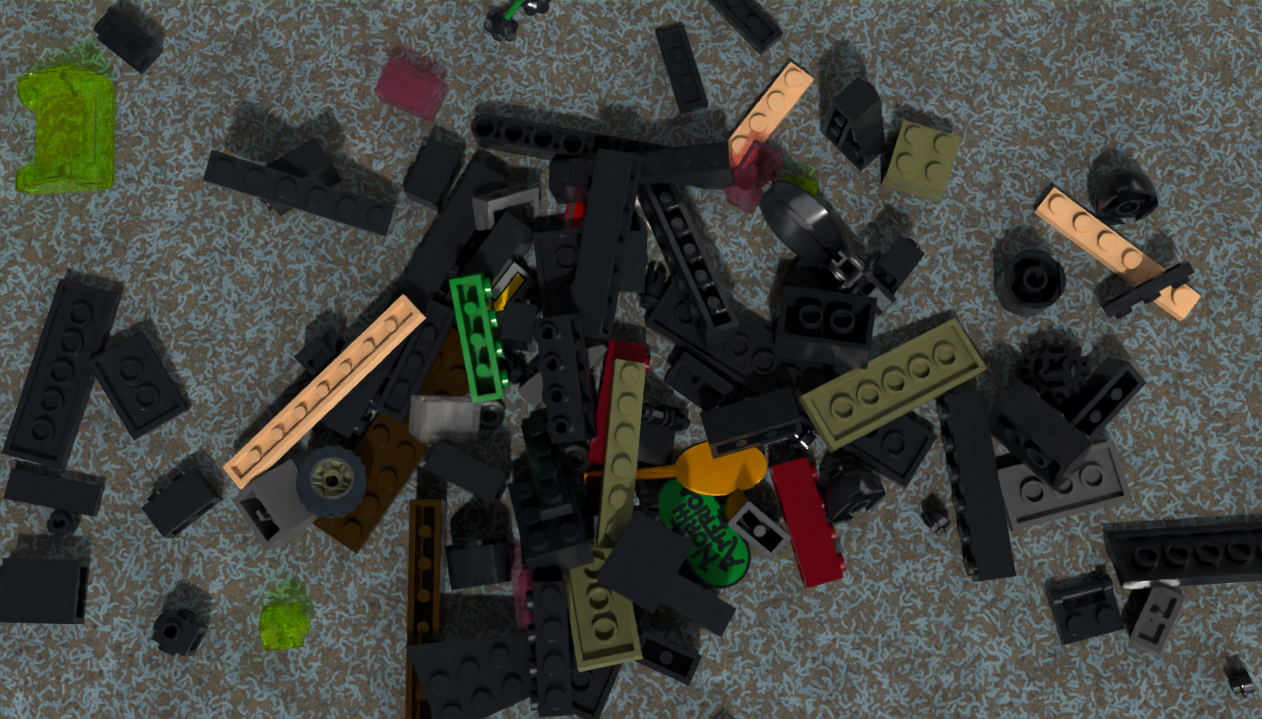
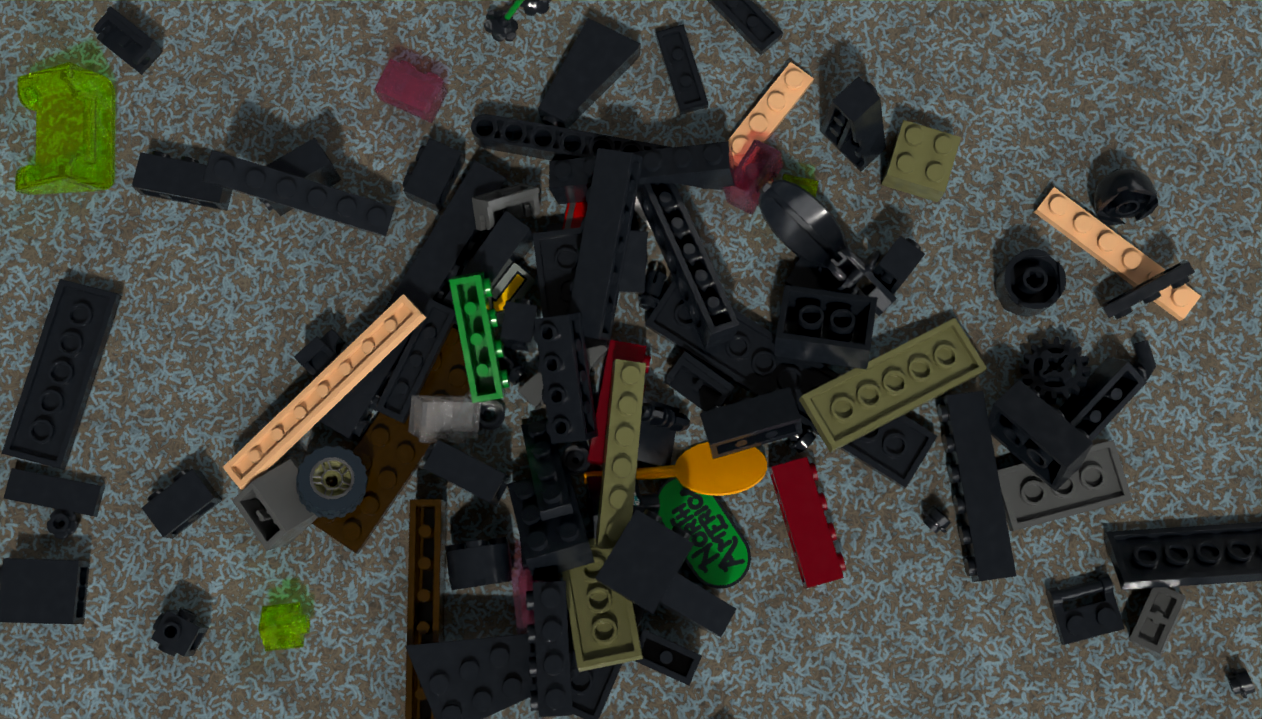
black tile [86,330,190,441] -> none
black brick [717,488,792,561] -> none
black cylinder [822,465,886,524] -> none
none -> black brick [132,151,232,211]
none -> black slope [538,18,641,128]
none -> black arm [1133,340,1156,381]

